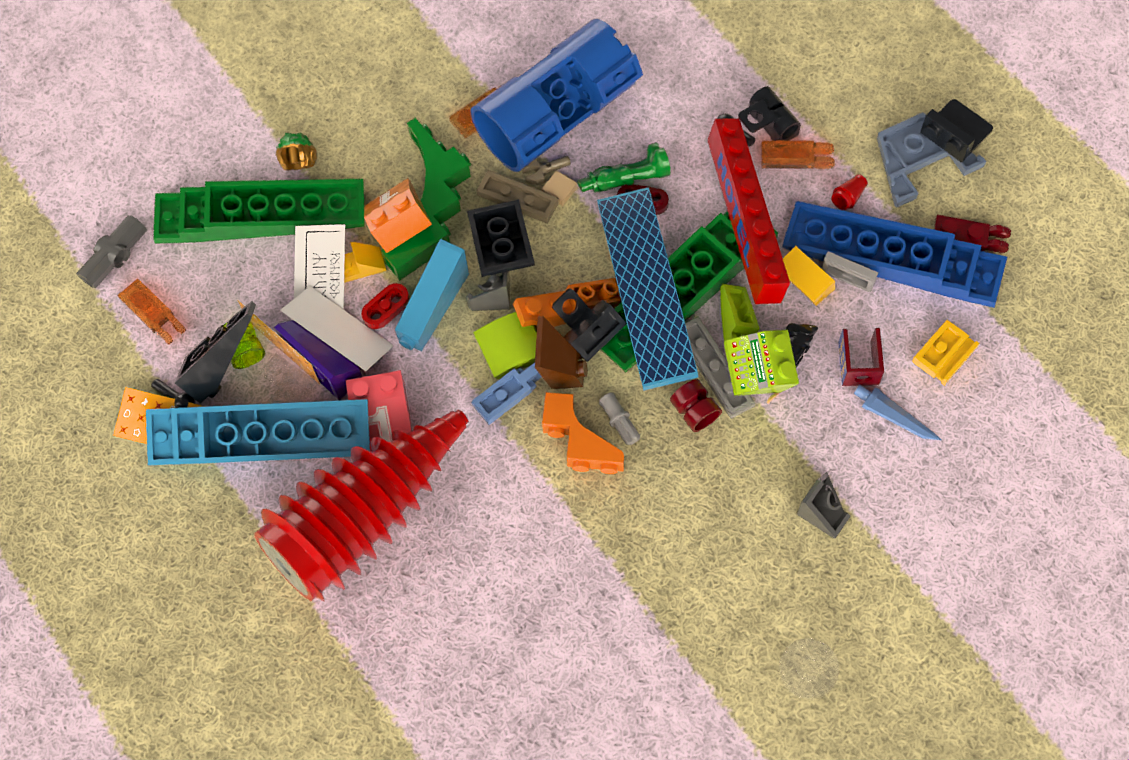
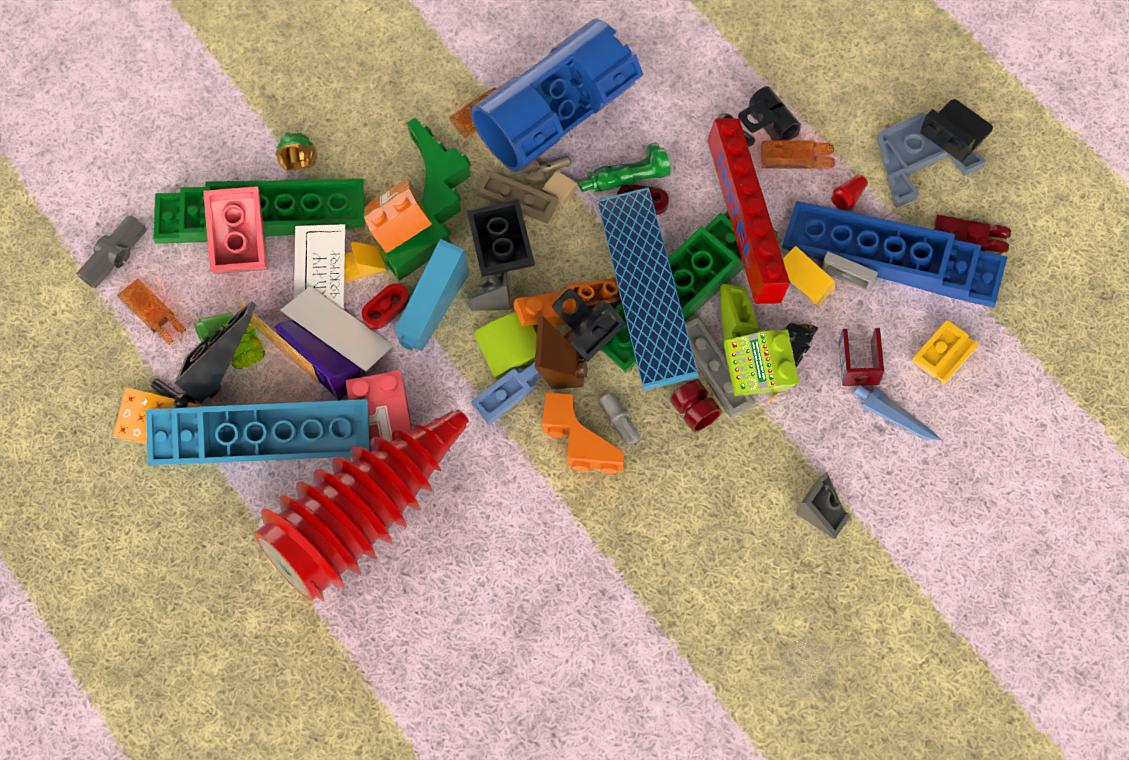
none -> bright green cone [194,312,233,341]
none -> coral slope [203,187,268,274]

